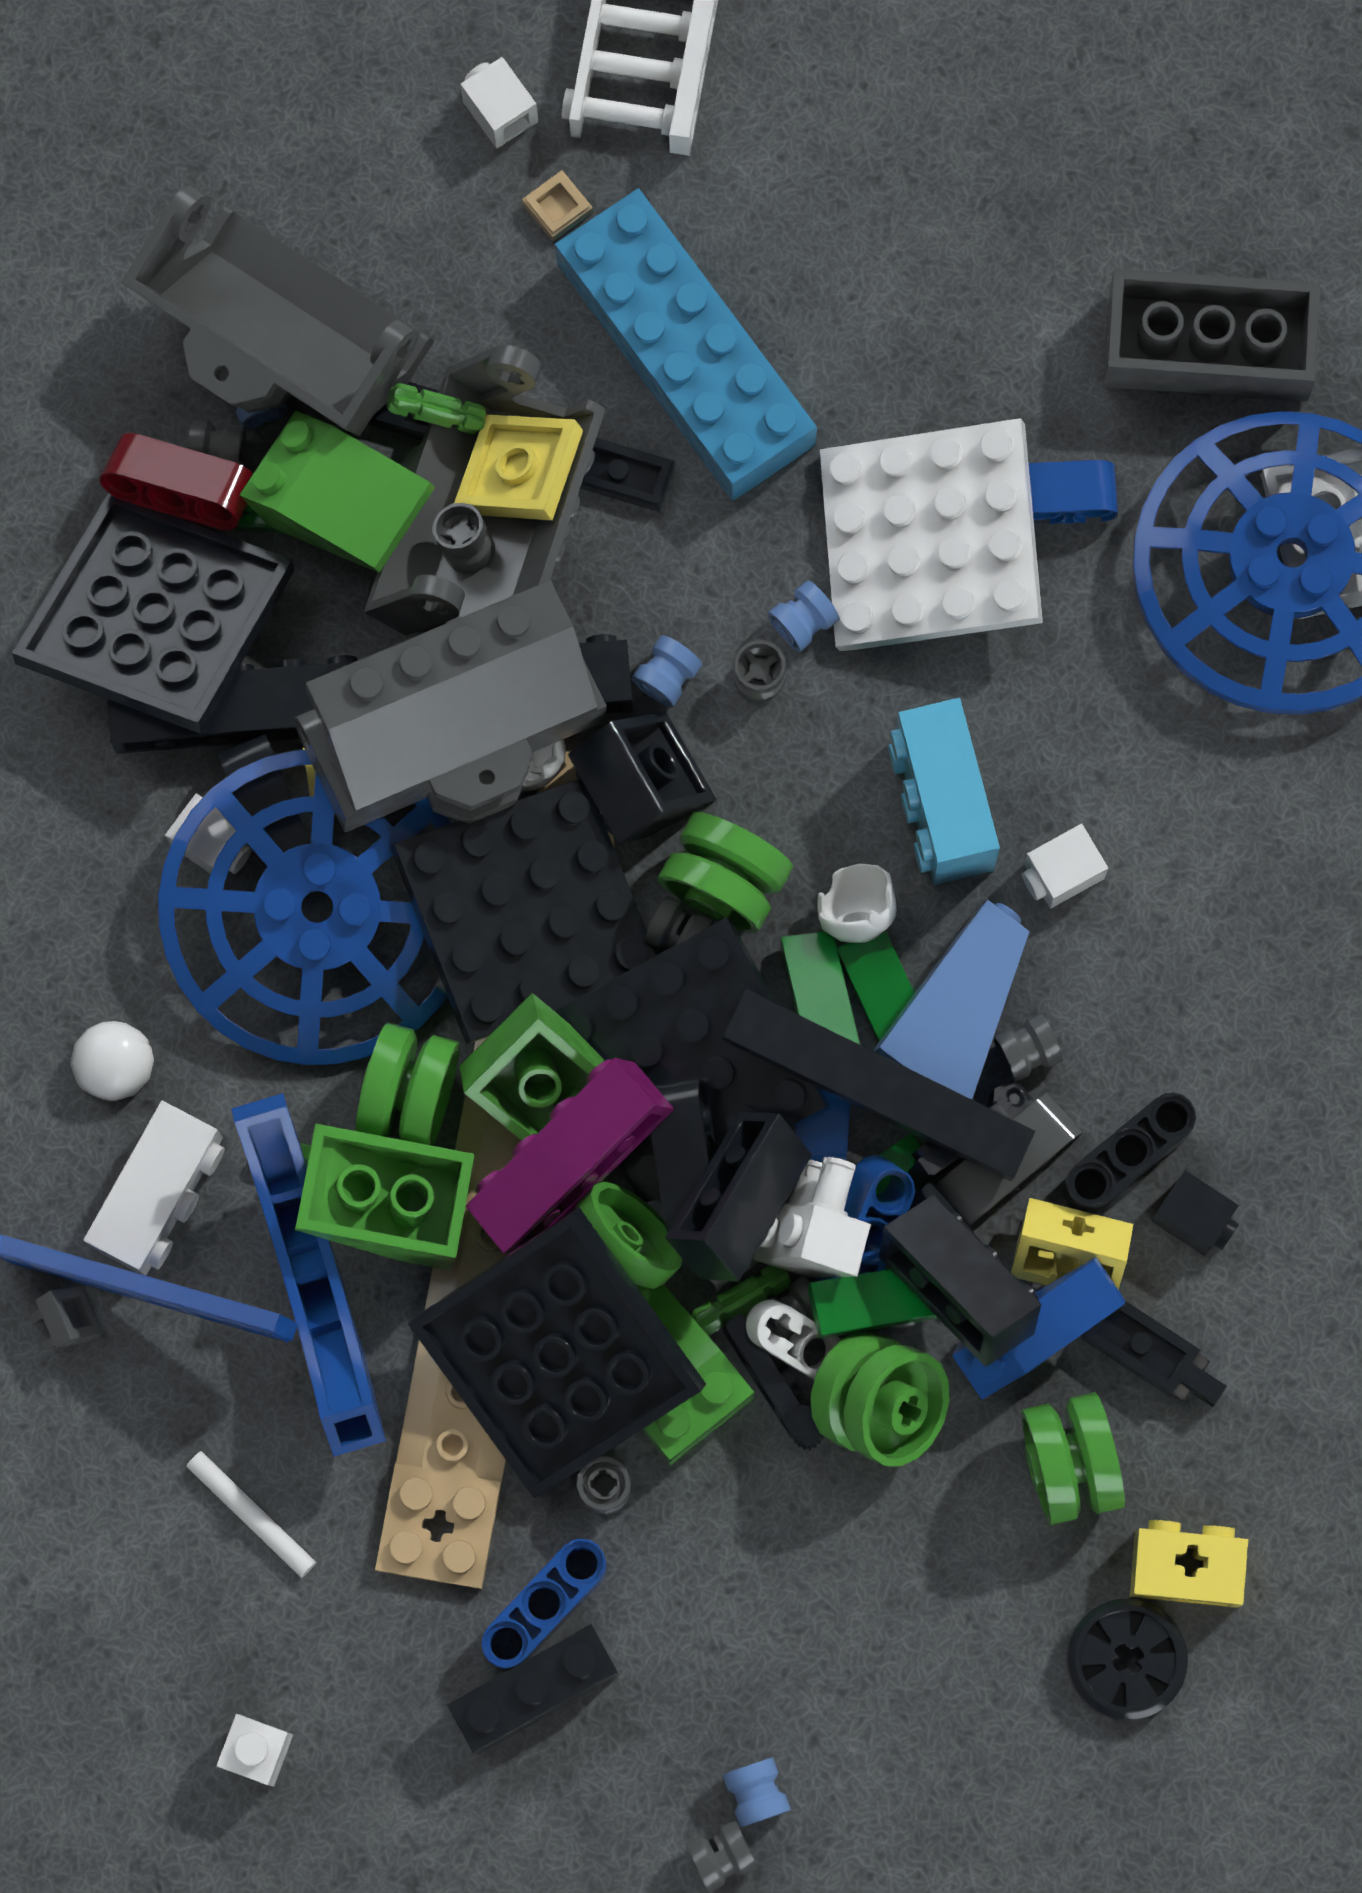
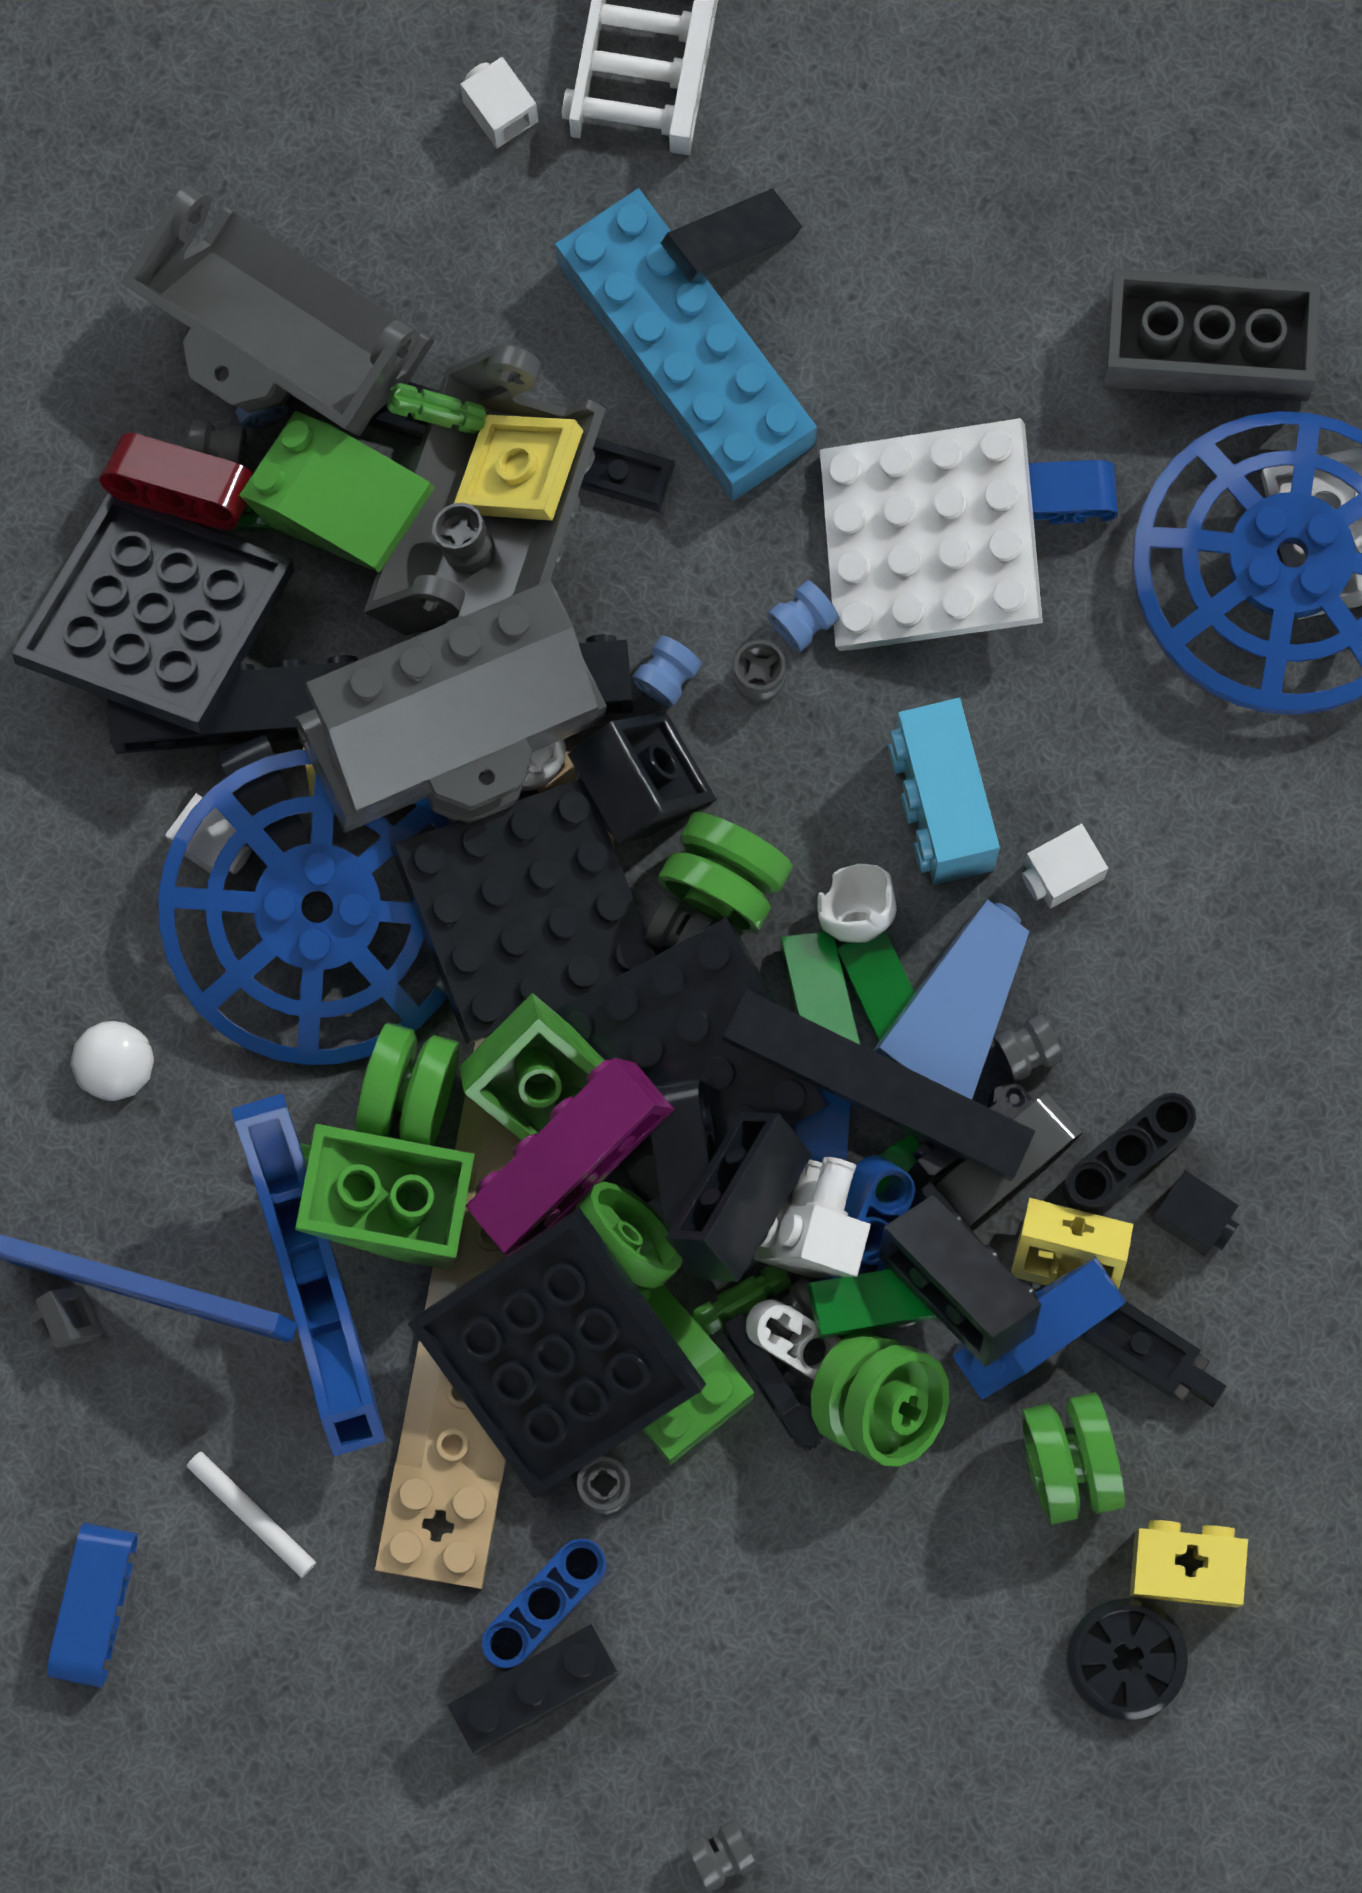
white brick [83,1100,225,1276] -> none
white brick [217,1714,293,1786] -> none
tan tile [522,170,593,242] -> none
medium blue wheel [722,1757,791,1828] -> none
none -> blue beam [47,1522,138,1688]
none -> black tile [660,188,803,283]

